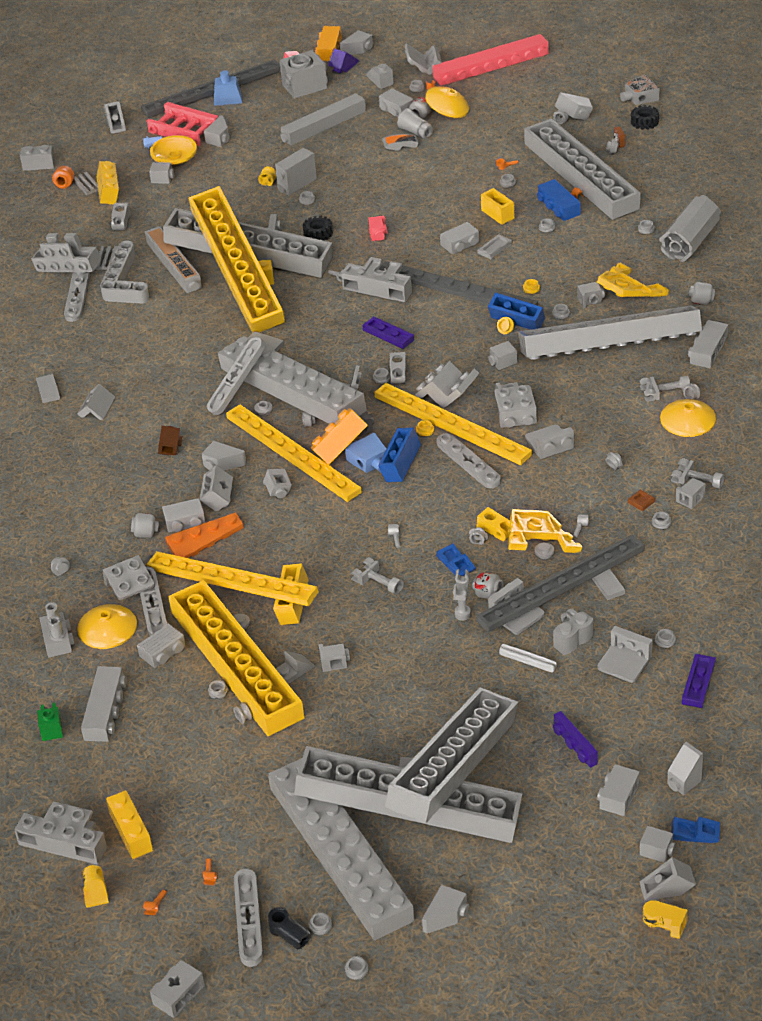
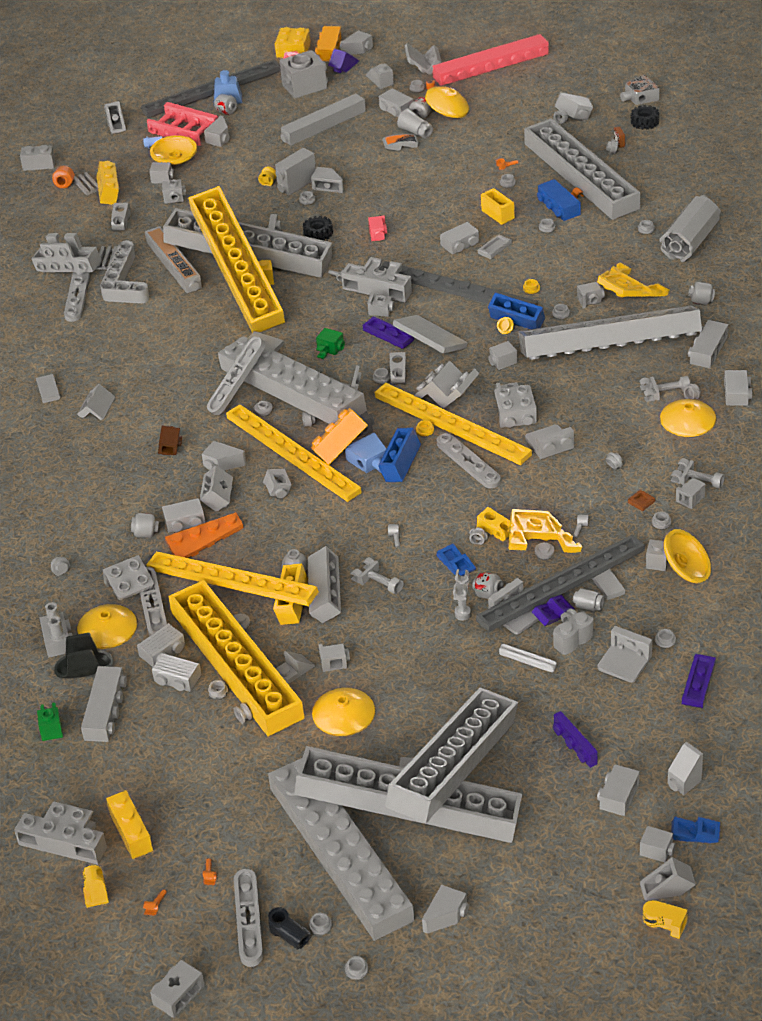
none -> pearl dark grey piece [54,633,113,679]
none -> light grey brick [152,653,202,692]
none -> light grey brick [162,179,186,204]
none -> light grey head [214,94,237,115]
none -> yellow brick [275,27,311,58]
none -> light grey brick [282,549,308,571]
none -> light grey brick [307,546,341,623]
none -> light grey slope [311,167,344,193]
none -> yellow dish [312,688,375,736]
none -> green brick [316,328,345,359]
none -> light grey brick [367,292,394,317]
none -> light grey tile [393,315,468,354]
none -> dark purple slope [532,595,575,626]
none -> light grey brick [573,588,604,612]
none -> light grey slope [646,539,668,571]
none -> yellow dish [664,529,711,583]
none -> light grey brick [724,370,752,406]

